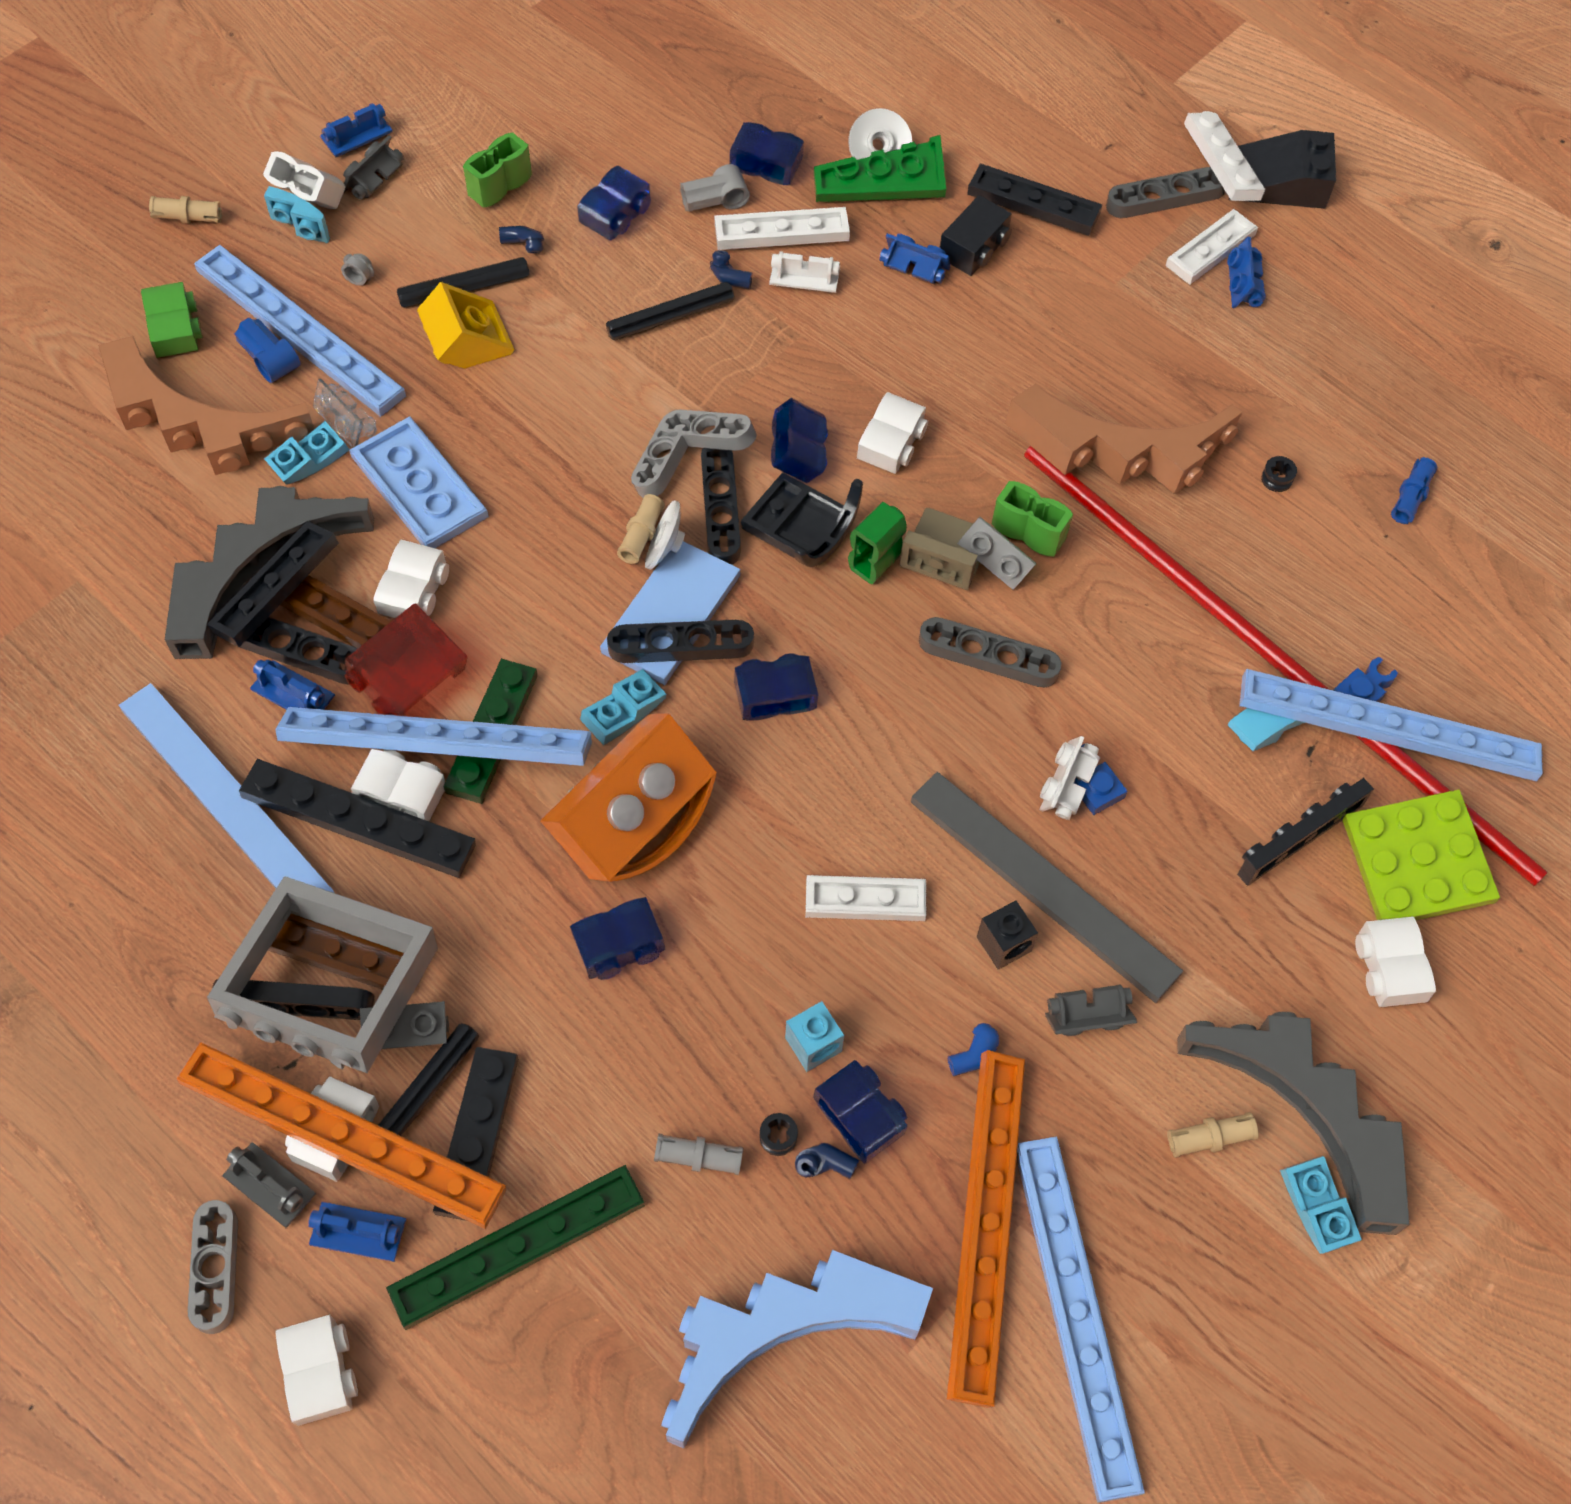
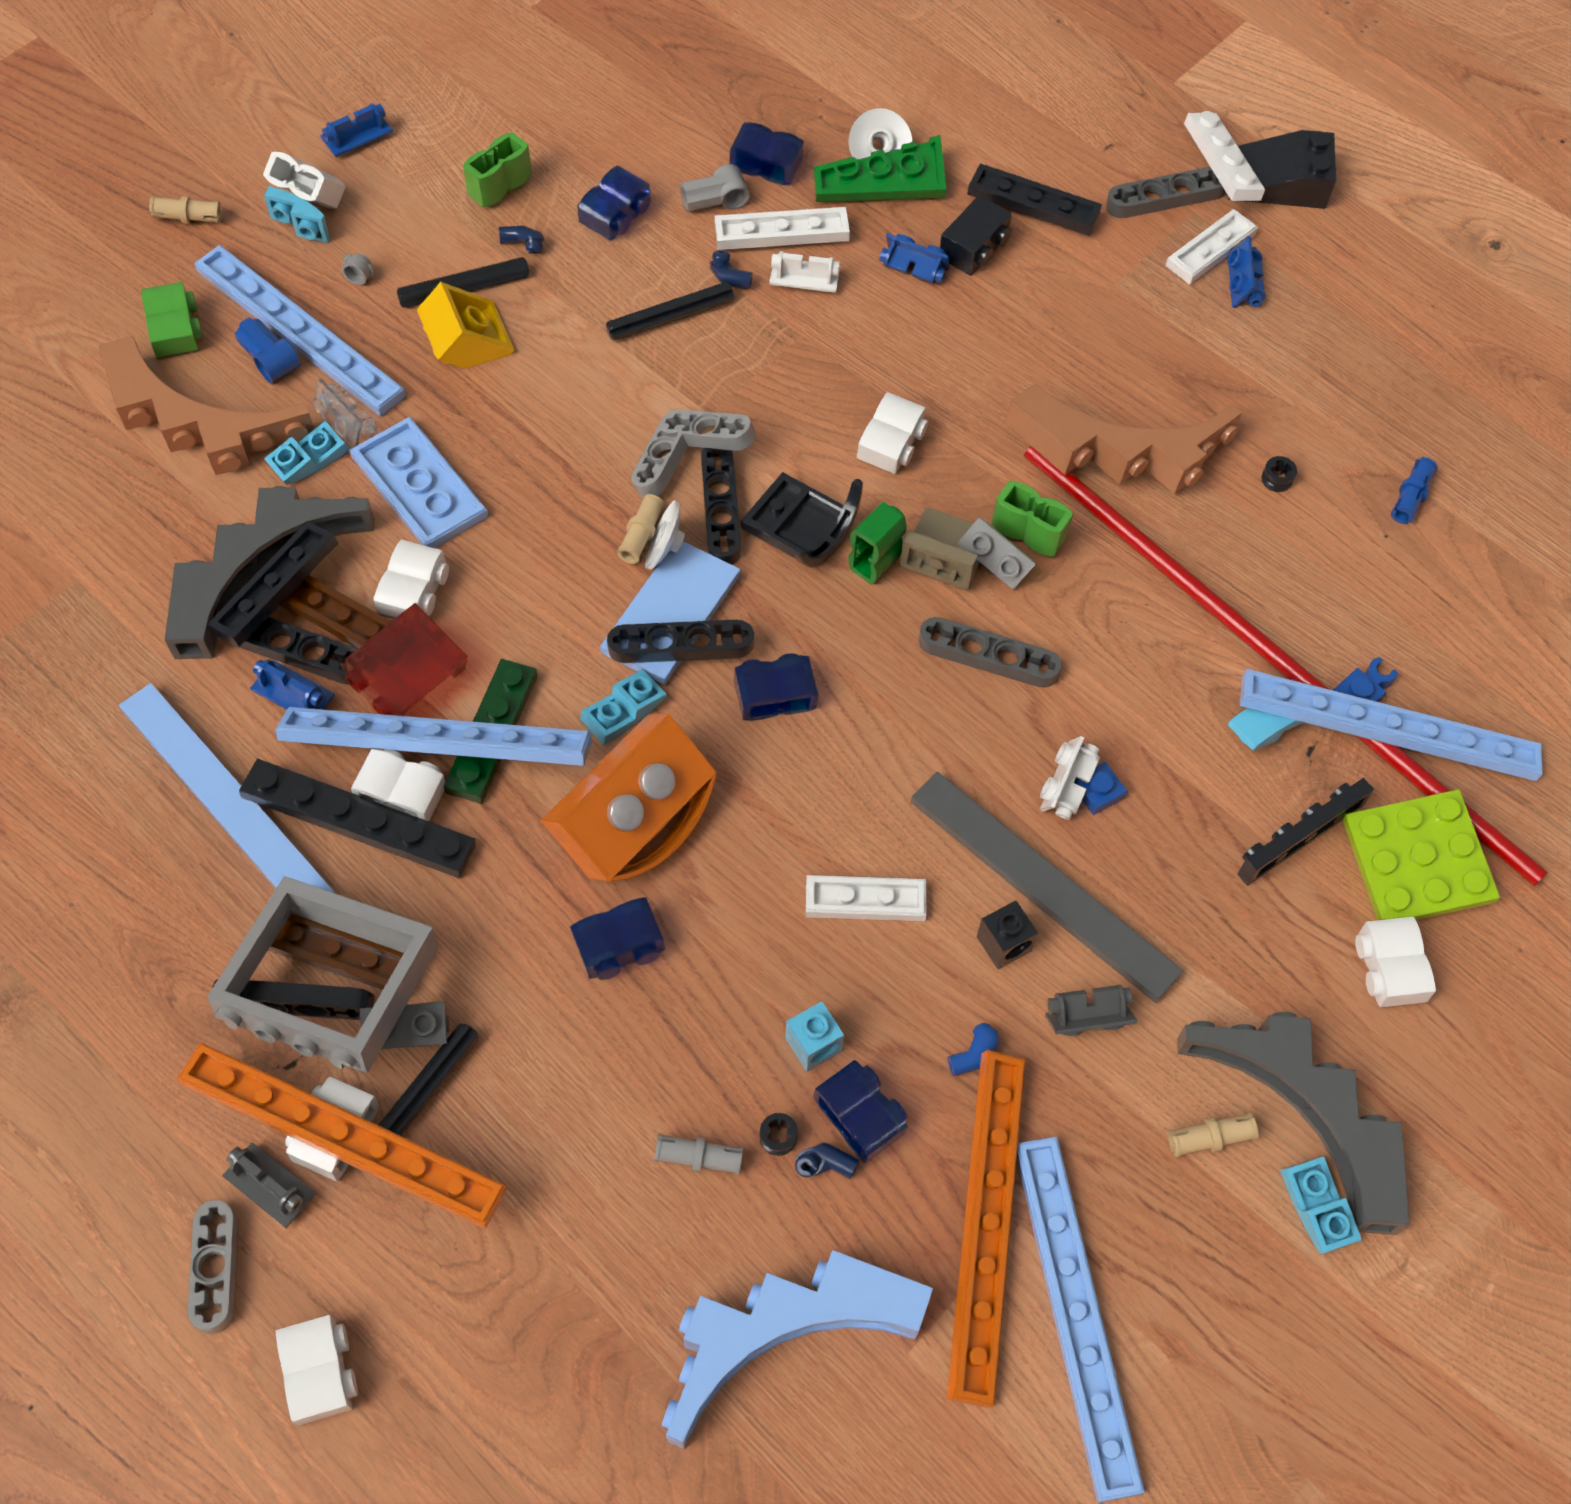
blue hinge [308,1202,406,1262] -> none
dark grey hinge [343,135,404,200] -> none
dark green tile [386,1165,645,1330] -> none
black plate [433,1047,519,1221] -> none
clear blue brick [771,398,828,483] -> none

